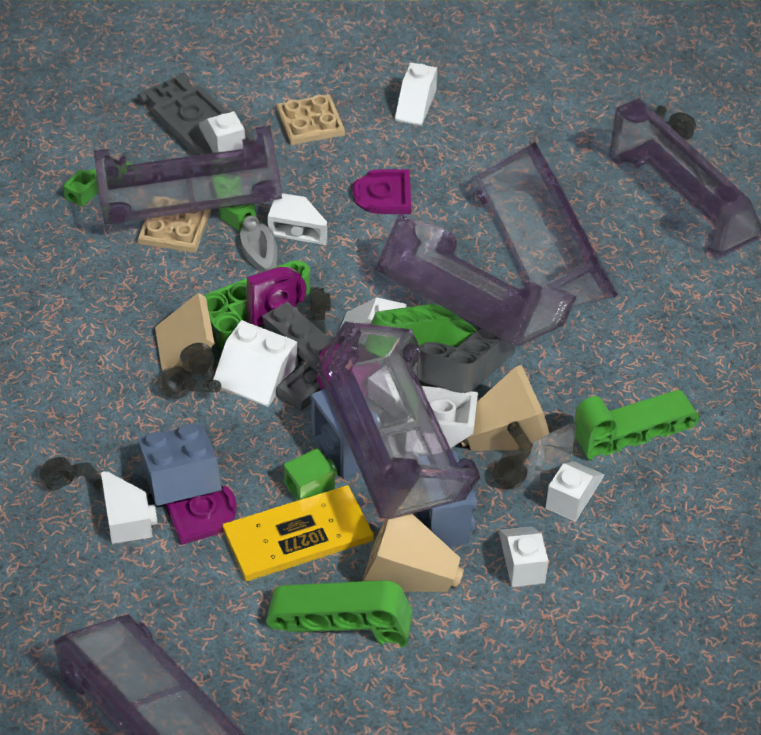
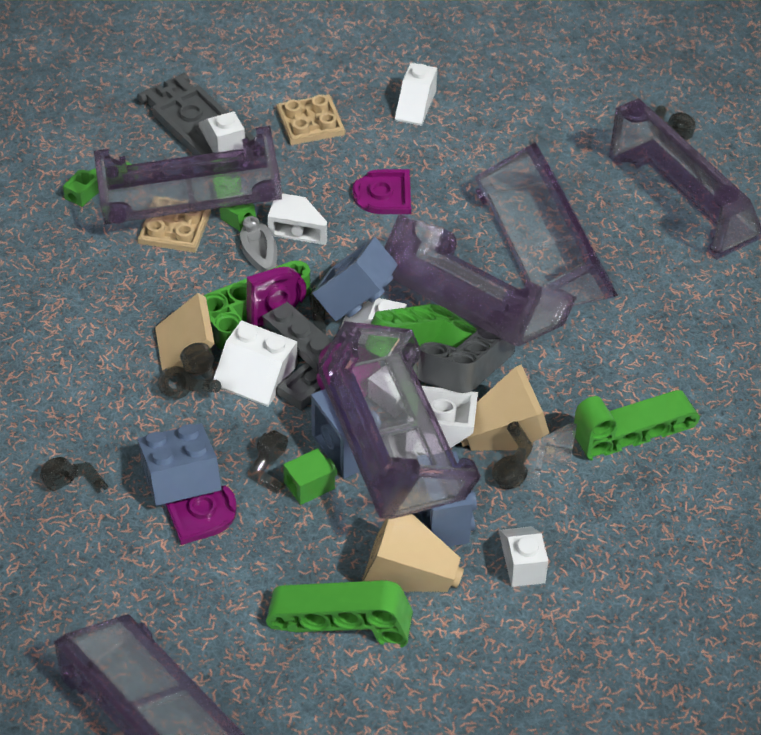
white slope [101,471,158,544] -> none
yellow tile [222,485,374,582] -> none
white slope [545,461,604,522] -> none
none -> clear smoke plate [248,430,288,494]
none -> sand blue brick [312,237,398,321]

